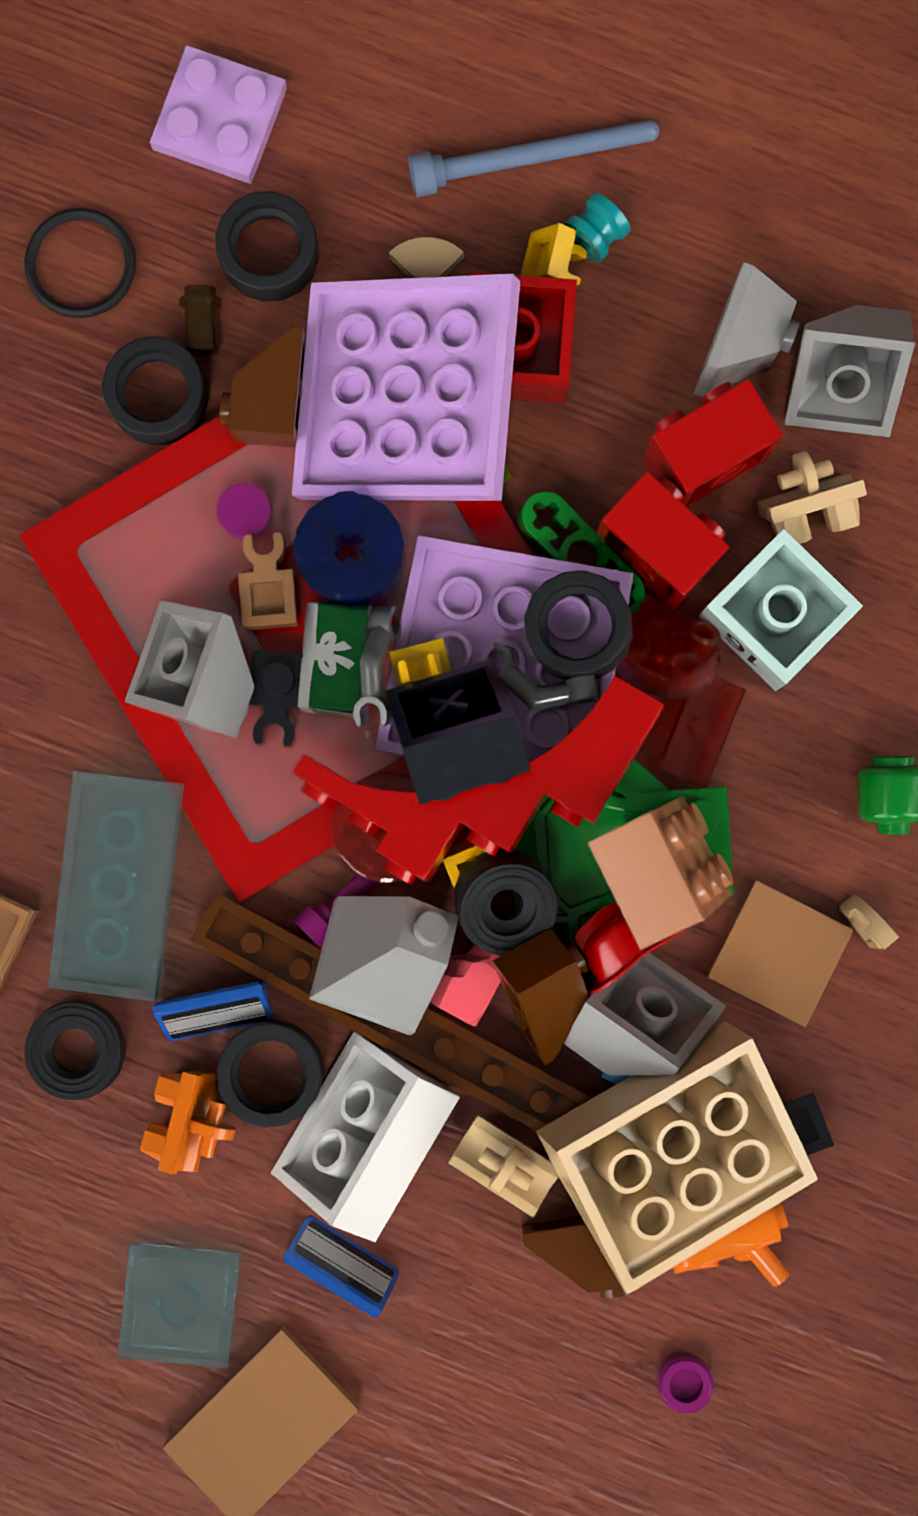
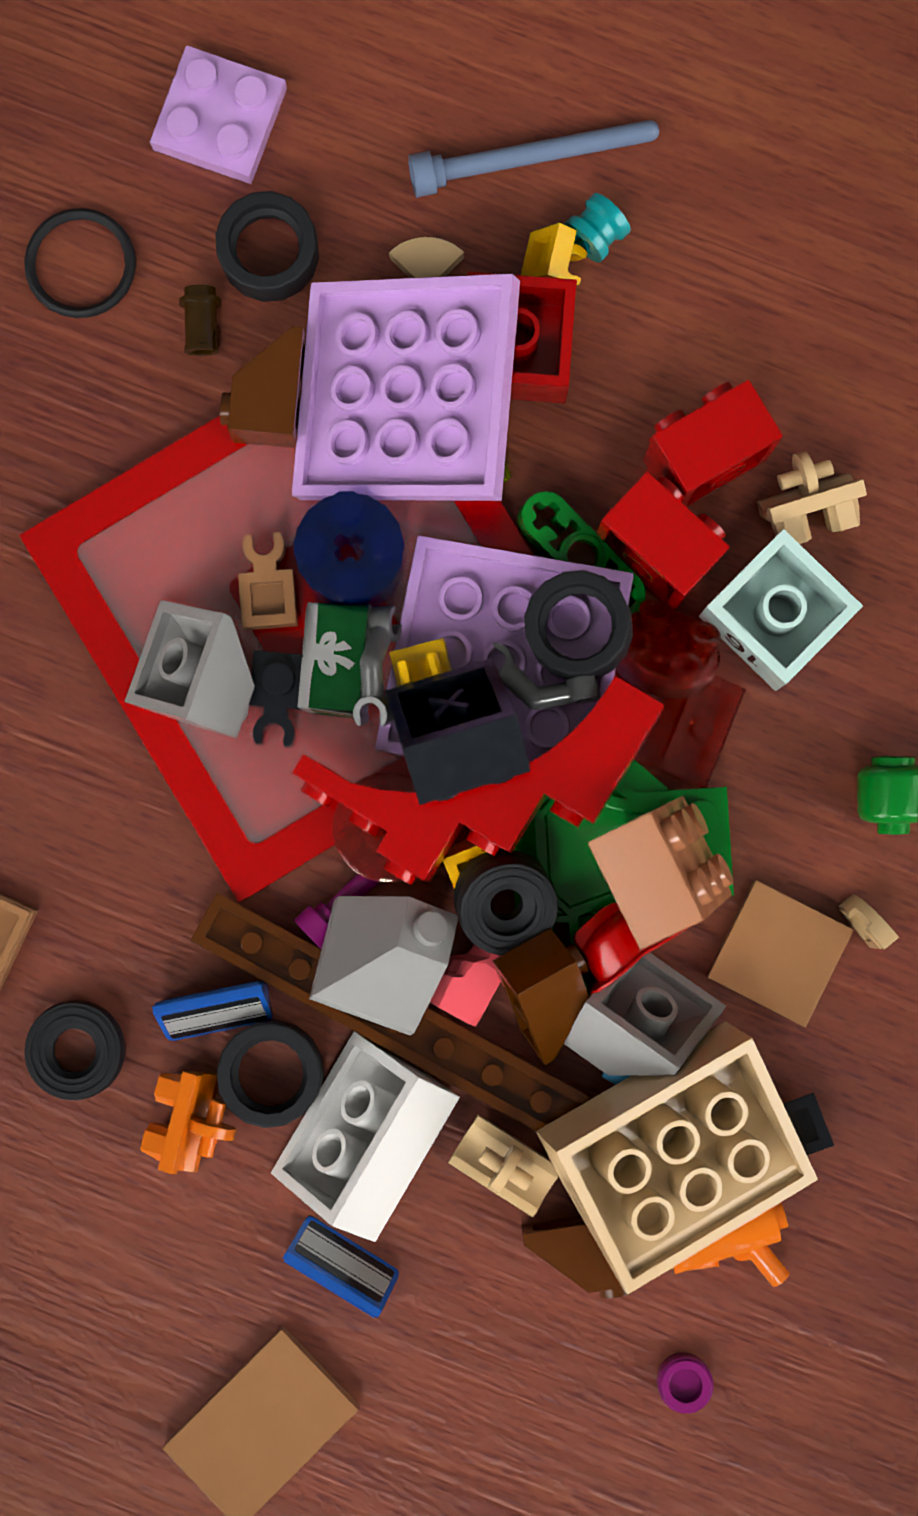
clear light blue tile [48,771,184,1001] -> none
black tyre [102,336,209,446] -> none
clear light blue tile [117,1242,241,1368] -> none
magenta tile [216,483,272,540] -> none
light grey slope [693,262,800,397] -> none
light grey slope [784,305,915,437] -> none

